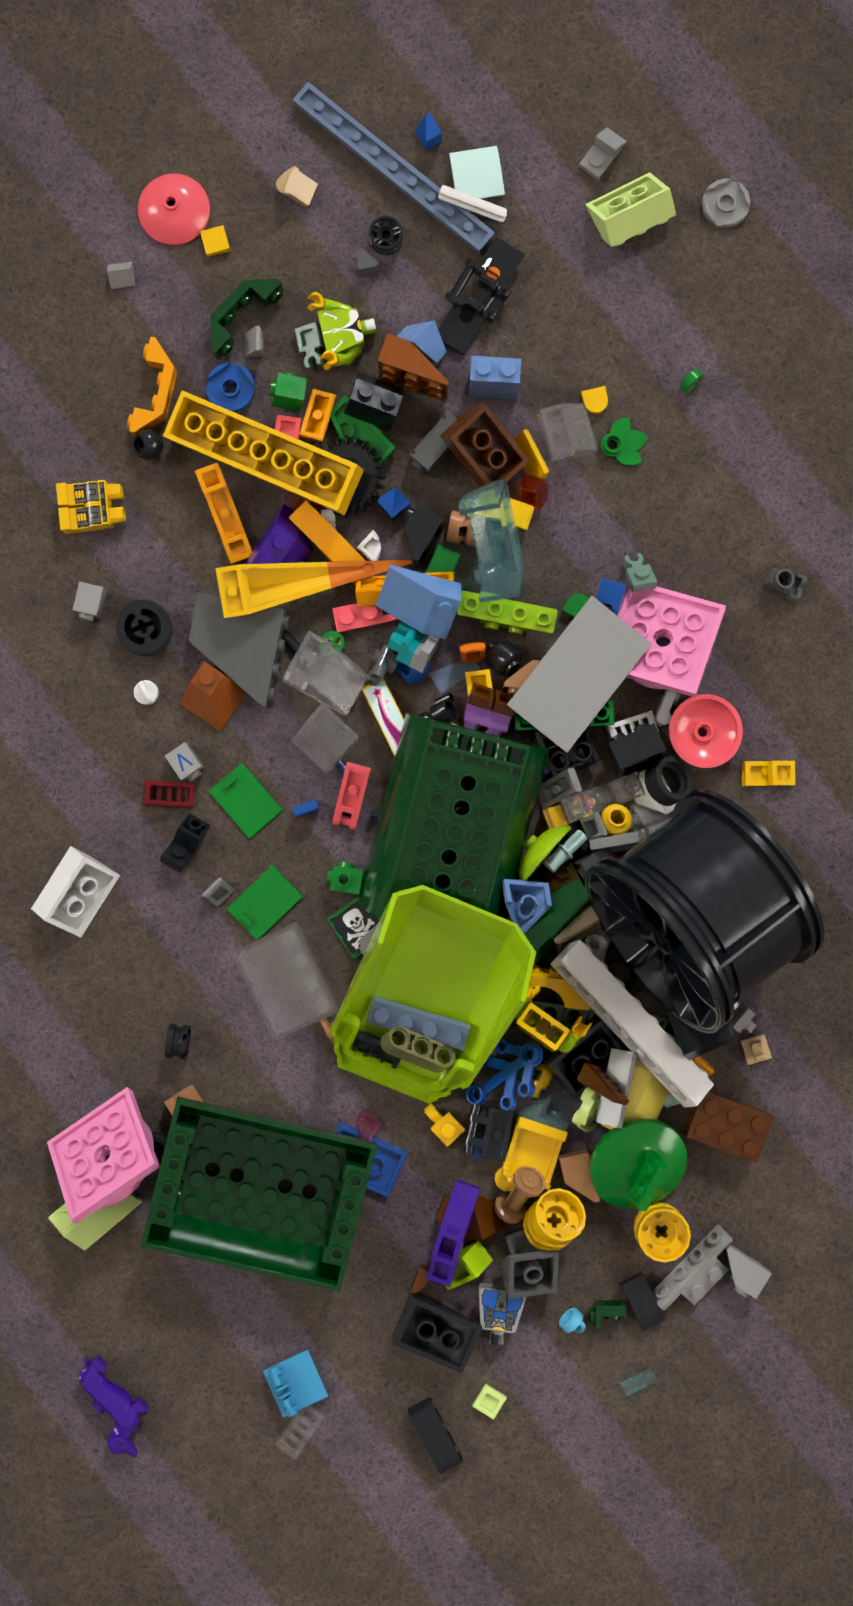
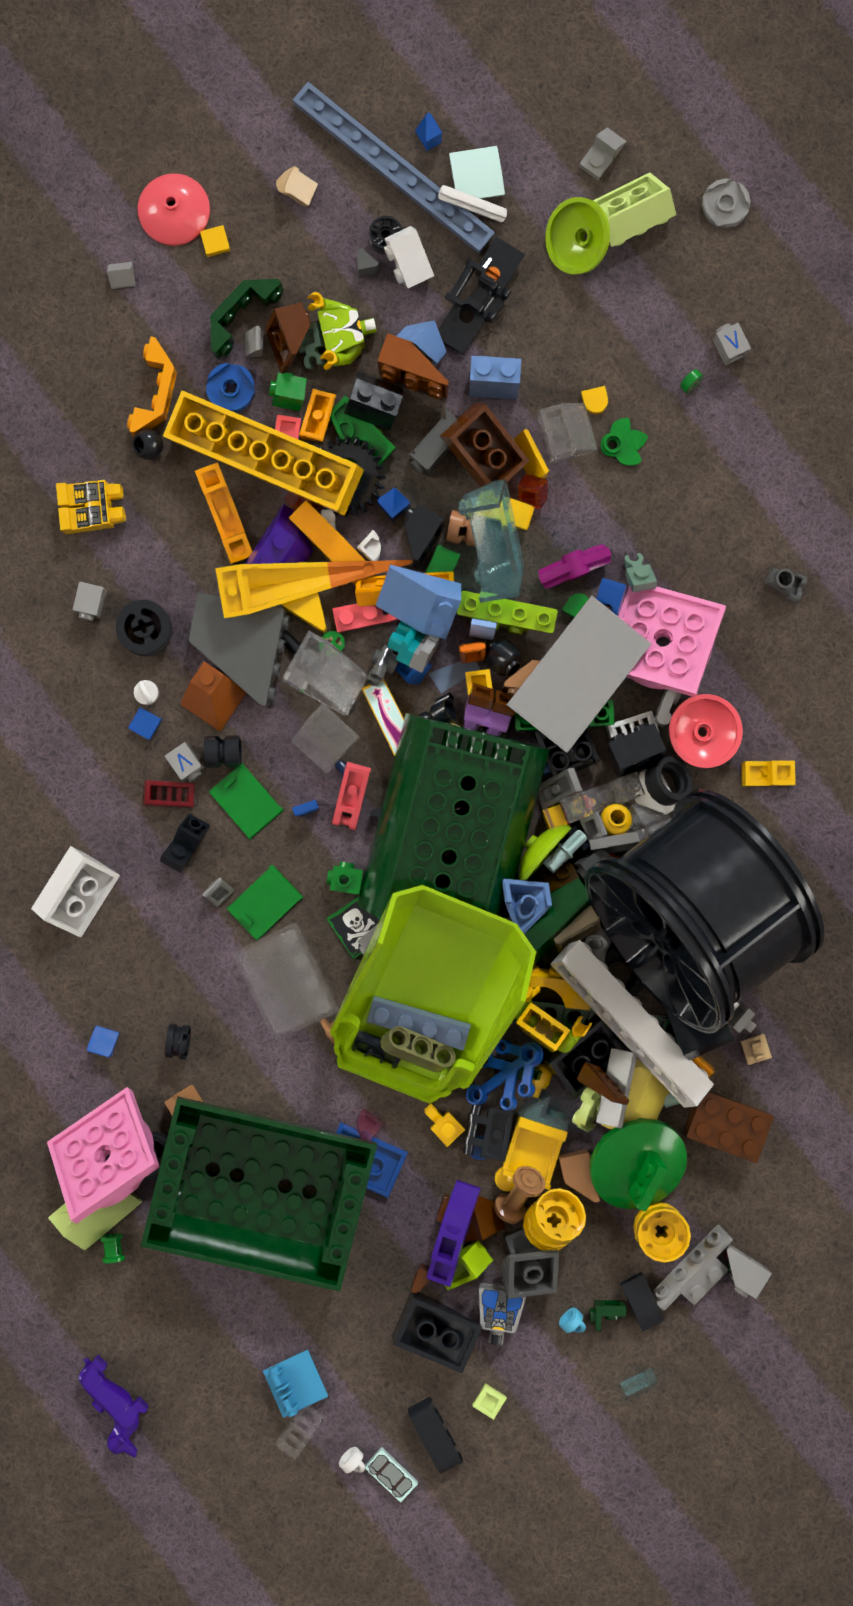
none -> slope [86,1025,120,1058]
none -> green bush [100,1233,125,1263]
none -> blue tile [128,707,162,740]
none -> black wheel [204,735,242,768]
none -> reddish brown slope [265,302,311,373]
none -> yellow slope [282,593,327,634]
none -> white tile [339,1447,365,1473]
none -> tile [365,1447,418,1502]
none -> white brick [384,226,434,288]
none -> light blue slope [469,618,497,641]
none -> magenta piece [538,544,612,589]
none -> lime dish [545,197,610,274]
none -> light grey brick [713,323,751,365]

